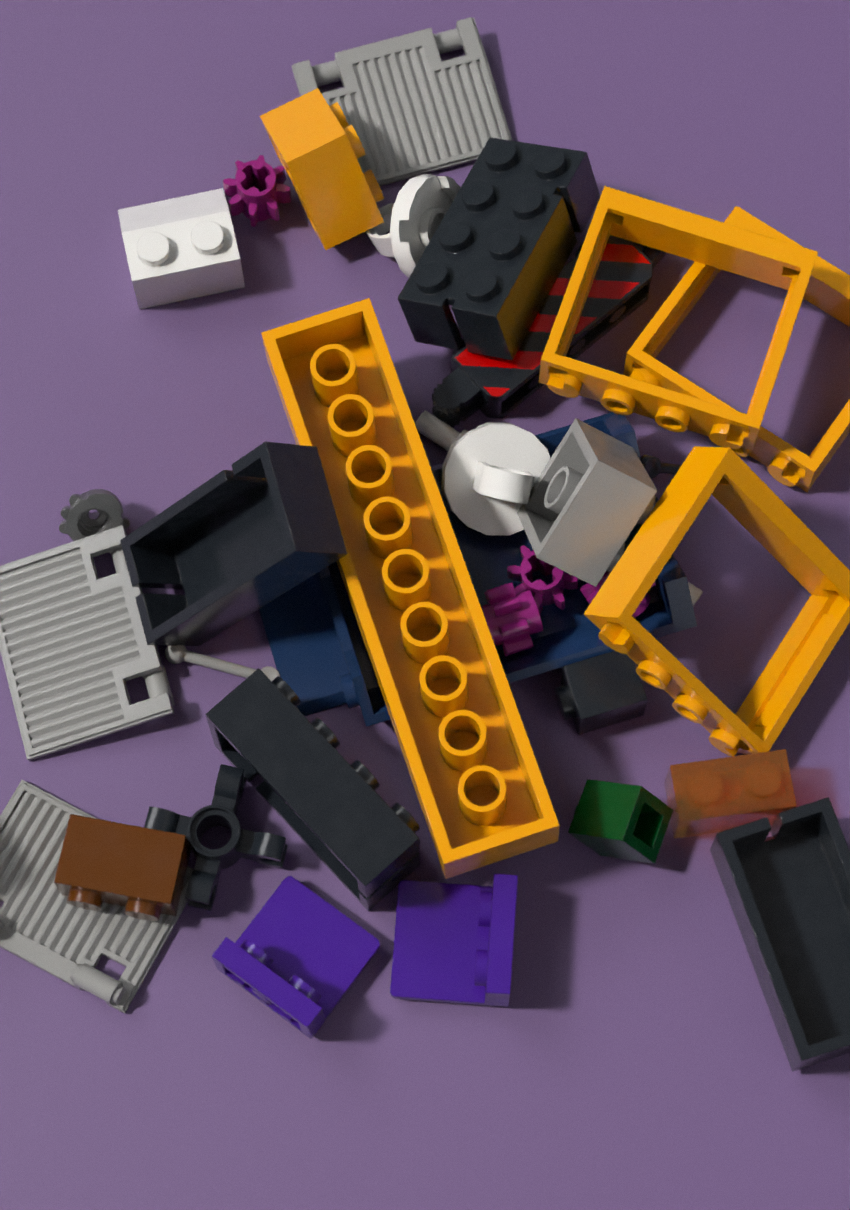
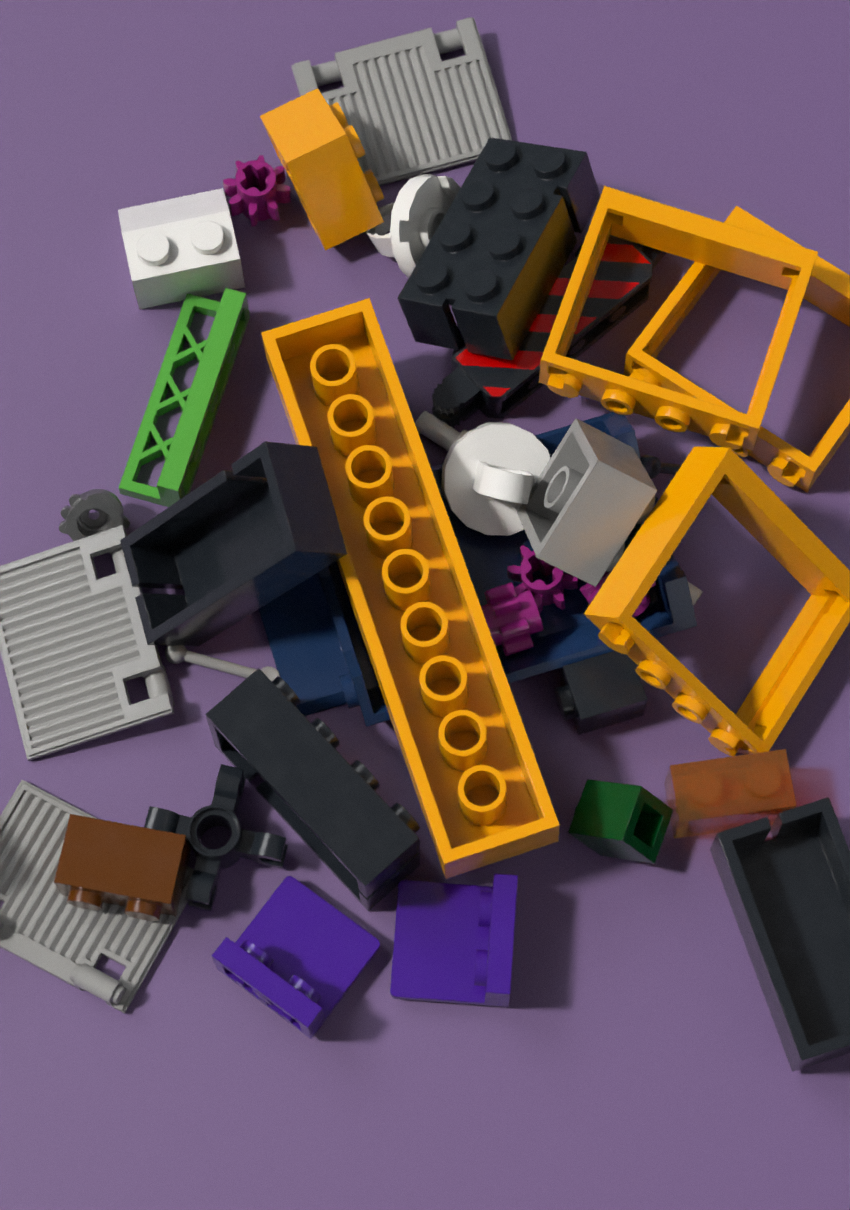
none -> bright green fence [118,288,250,507]

